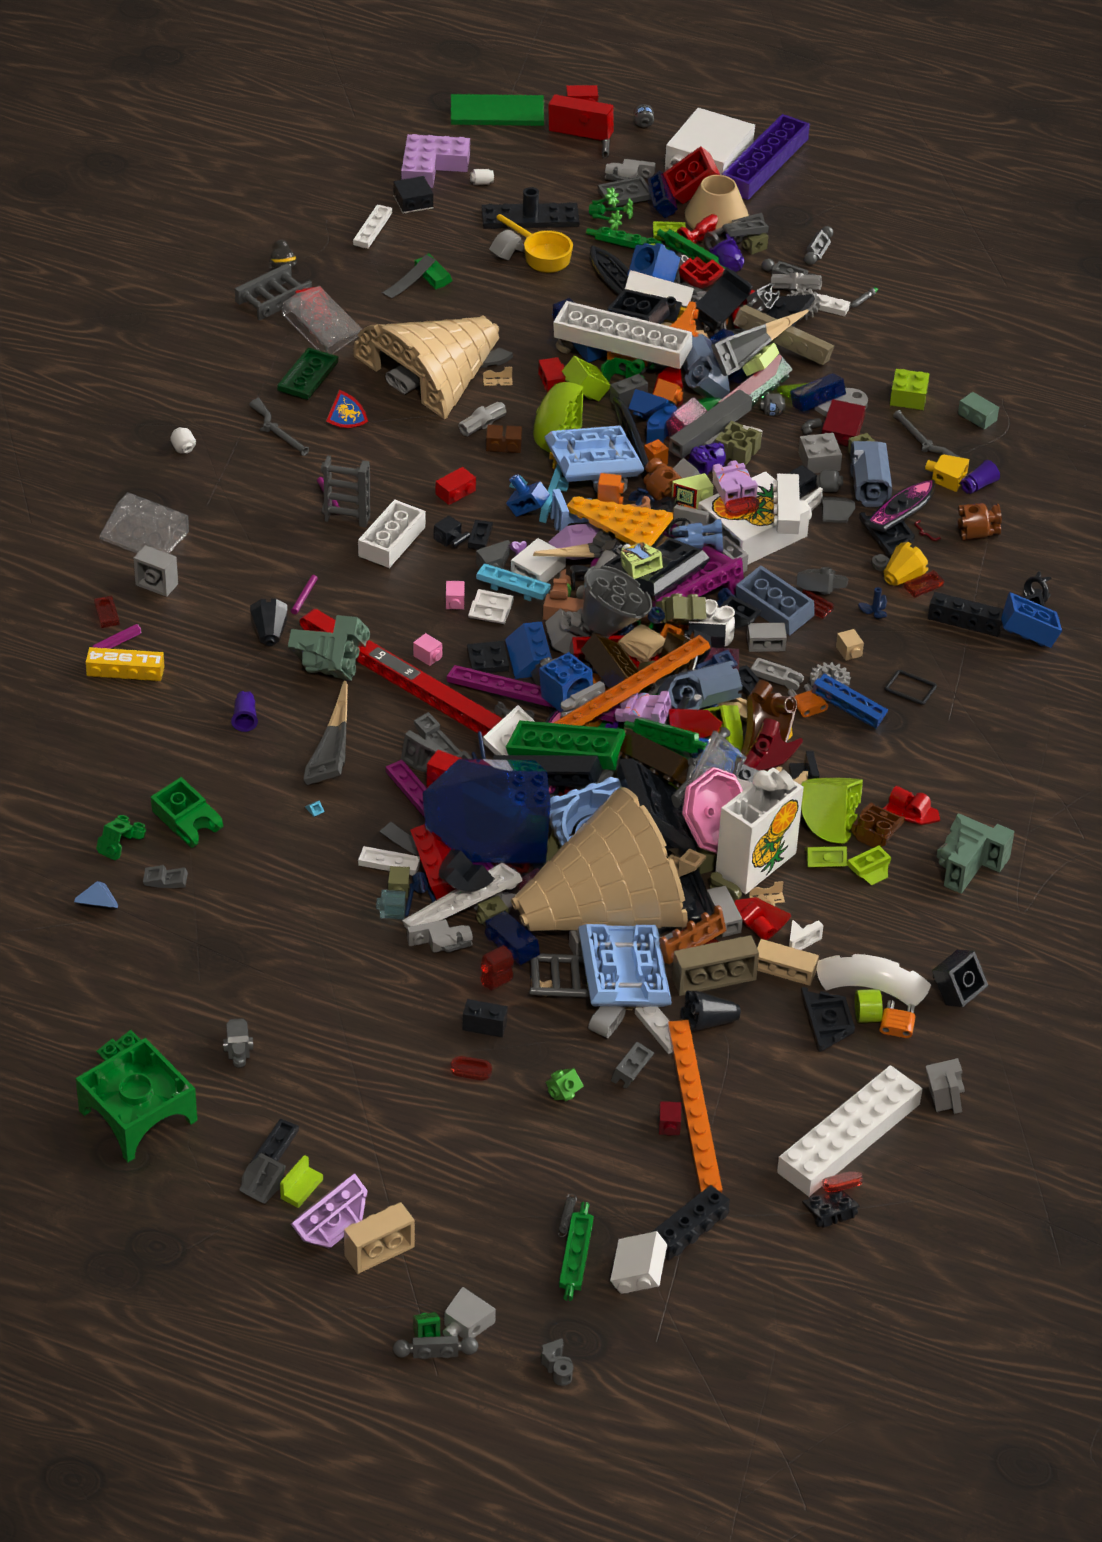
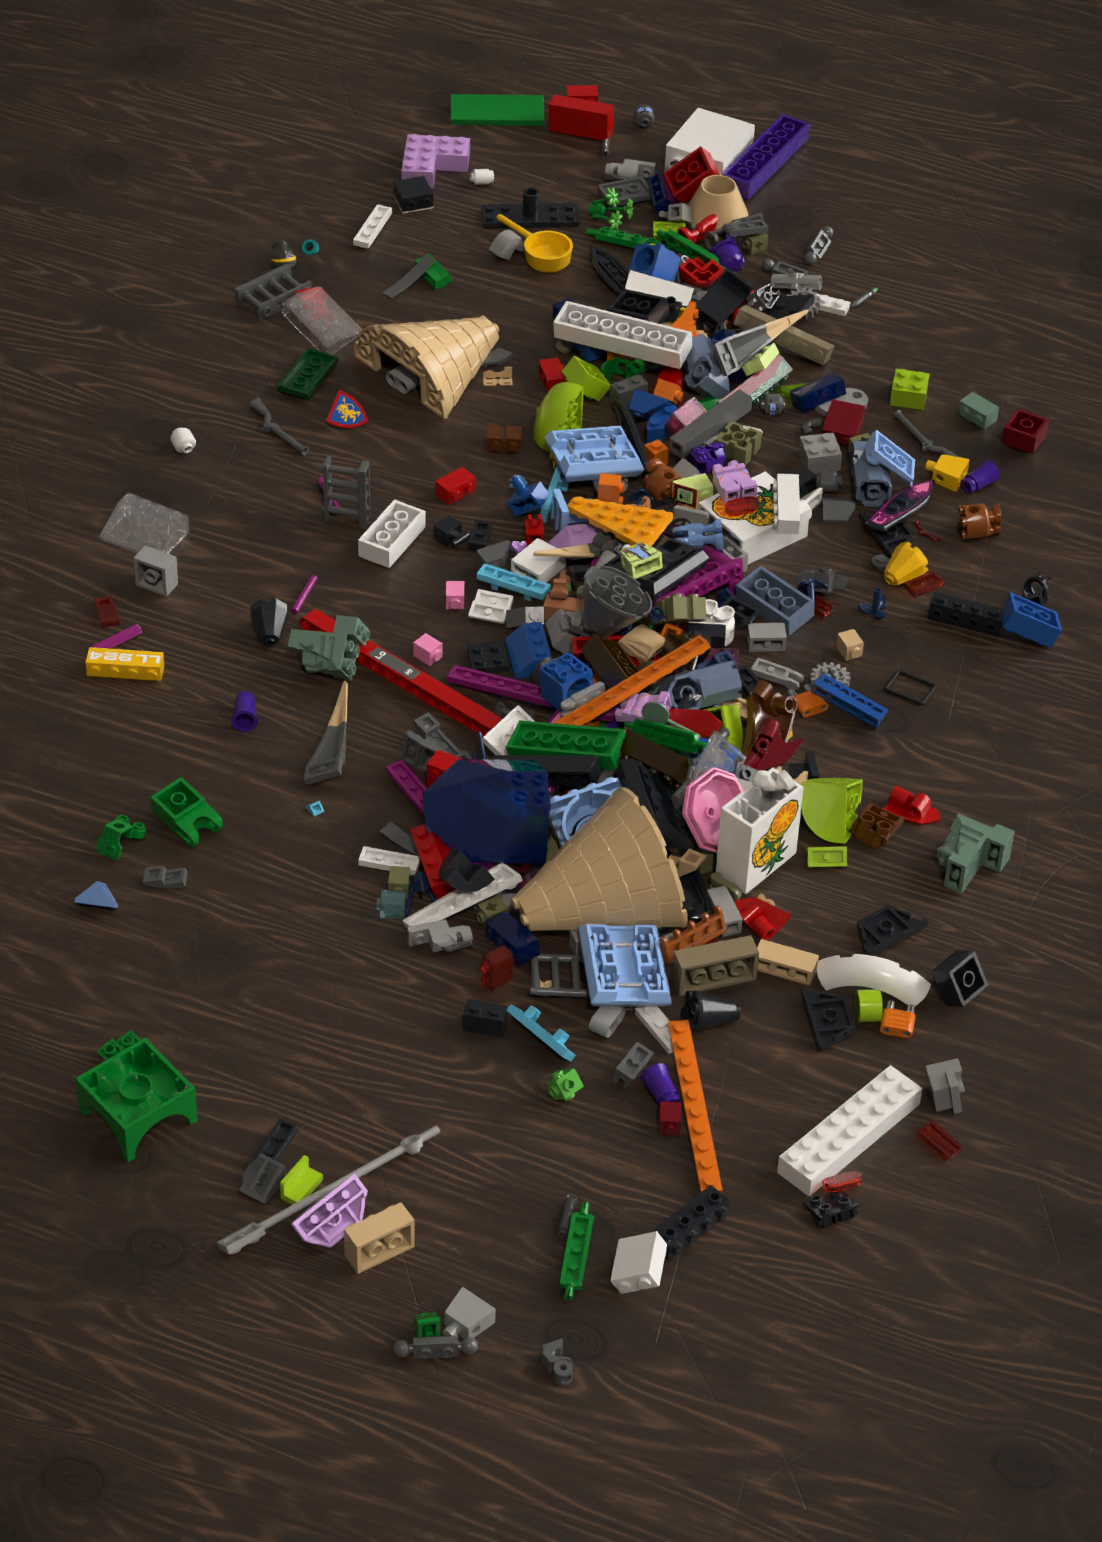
dark grey hinge [223,1018,253,1068] -> none
clear red tile [451,1056,492,1080] -> none
light grey piece [458,402,507,436] -> none
tan piece [749,881,785,903] -> none
white slope [789,920,823,950] -> none
lime slope [847,845,891,885] -> none
none -> light grey bar [217,1126,440,1254]
none -> teal piece [302,239,319,255]
none -> dark grey slope [506,607,544,629]
none -> medium azure hinge [507,1004,576,1062]
none -> red brick [525,514,544,547]
none -> dark purple plant [640,1063,681,1106]
none -> sand green piece [641,701,701,738]
none -> light grey brick [659,203,692,224]
none -> dark blue plant [797,578,828,608]
none -> black wing [857,905,928,956]
none -> light blue slope [866,430,915,488]
none -> clear red tile [917,1120,962,1161]
none -> dark red brick [1002,408,1049,454]

